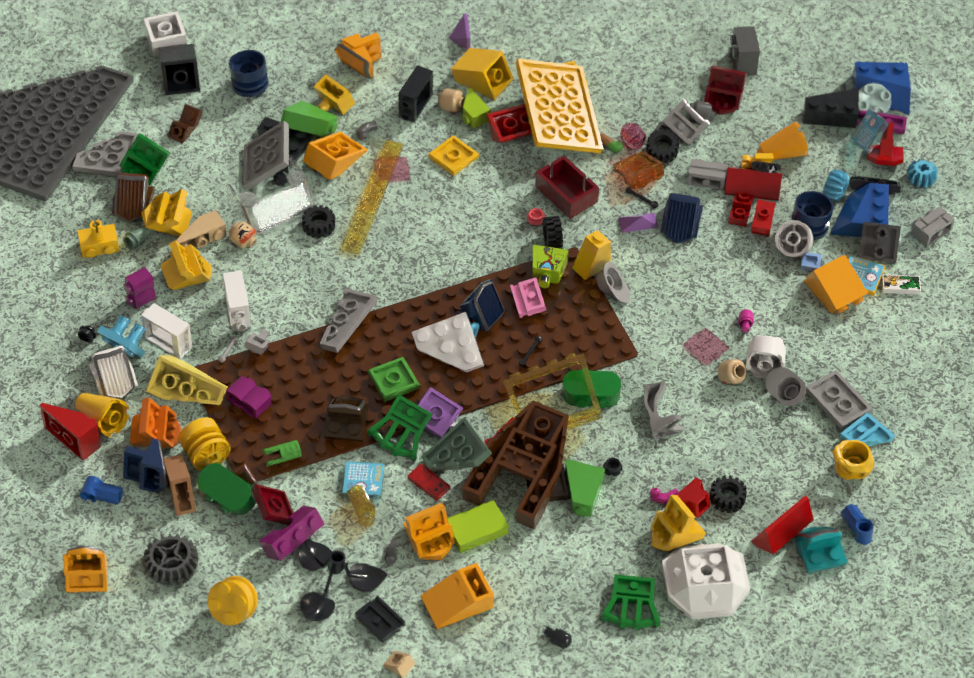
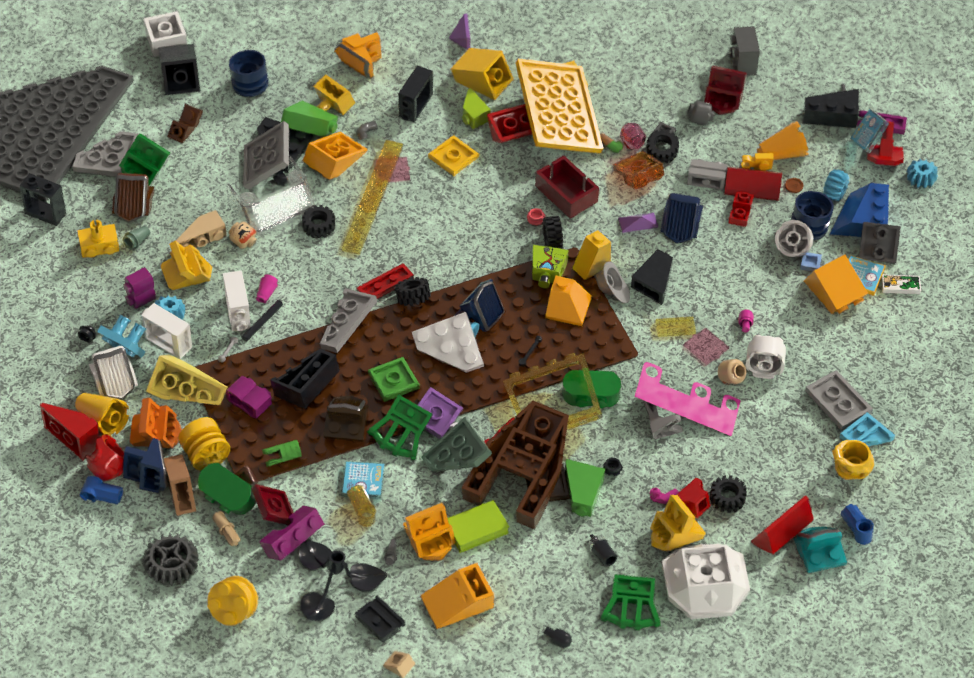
light orange piece [63,545,108,592] -> none
yellow piece [141,189,192,237] -> none
light grey plate [244,329,270,355] -> none
red tile [407,463,450,501] -> none
tan head [438,89,465,113] -> none
bright pink plate [510,277,546,318] -> none
black hinge [625,187,659,208] -> none
light grey plate [662,99,711,146] -> none
black gear [751,161,781,173] -> none
red brick [751,199,776,236] -> none
light grey piece [765,367,806,406] -> none
black hinge [849,176,901,195] -> none
blue wedge [852,62,911,115] -> none
light aqua dish [859,83,891,114] -> none
light grey brick [911,207,955,247] -> none
none -> black window [20,173,66,226]
none -> red helmet [85,434,124,481]
none -> medium azure gear [155,295,186,320]
none -> tan axle [212,511,240,546]
none -> black bar [241,300,283,342]
none -> dark pink cone [256,274,278,303]
none -> black wedge [270,348,340,409]
none -> red plate [356,263,414,299]
none -> black tyre [395,277,431,306]
none -> light orange slope [545,276,592,326]
none -> black piece [589,534,618,567]
none -> black slope [631,249,673,305]
none -> piece [634,362,741,436]
none -> clear yellow tile [655,316,696,337]
none -> dark orange piece [785,178,804,193]

